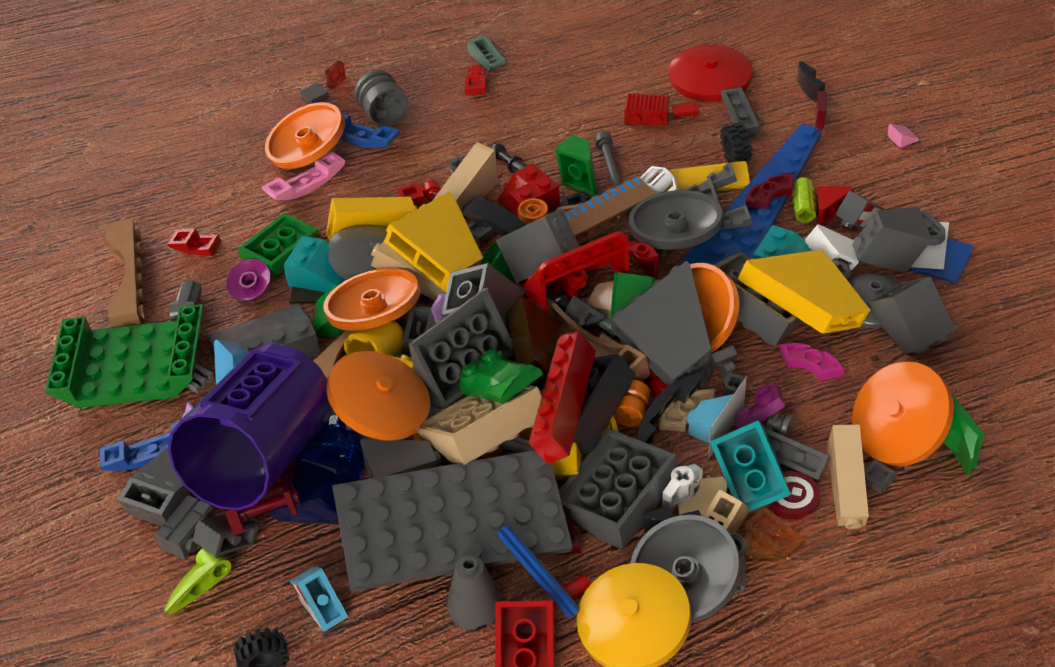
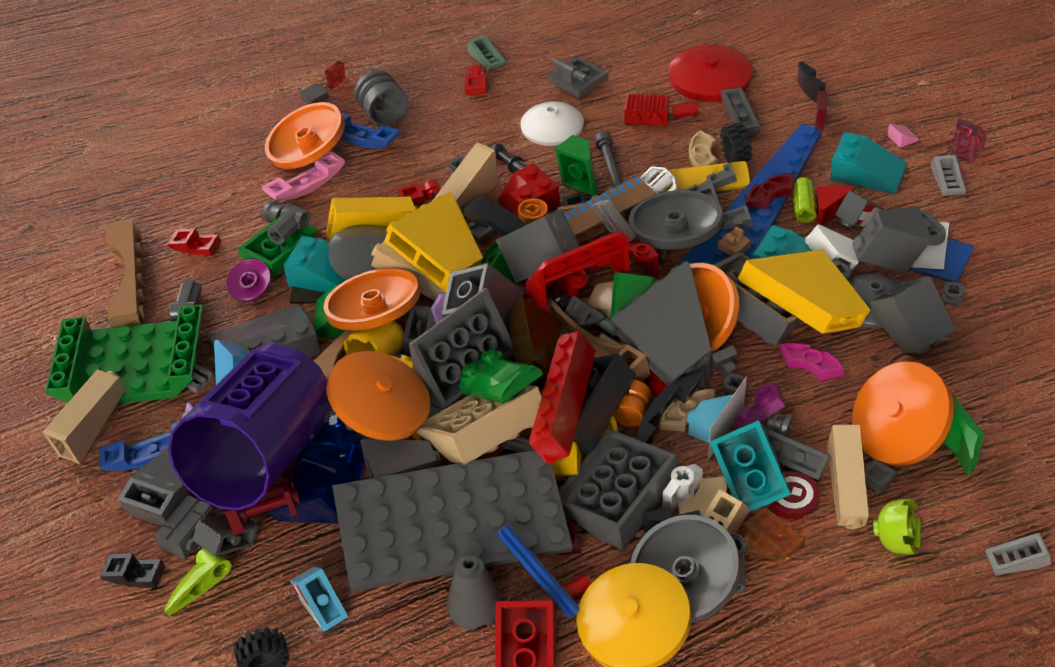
none -> tan slope [43,369,126,464]
none -> black slope [100,553,166,588]
none -> flat silver wheel [262,200,285,222]
none -> dark grey piece [267,204,311,245]
none -> white dish [521,101,584,146]
none -> dark grey plate [549,56,608,98]
none -> light grey tile [592,200,636,242]
none -> tan tile [689,130,718,167]
none -> medium nougat tile [718,227,751,256]
none -> teal slope [830,132,907,194]
none -> lime cylinder [873,499,921,555]
none -> light grey slope [930,155,966,196]
none -> dark grey bush [942,282,965,306]
none -> clear pink slope [951,118,987,163]
none -> light grey slope [985,532,1051,575]

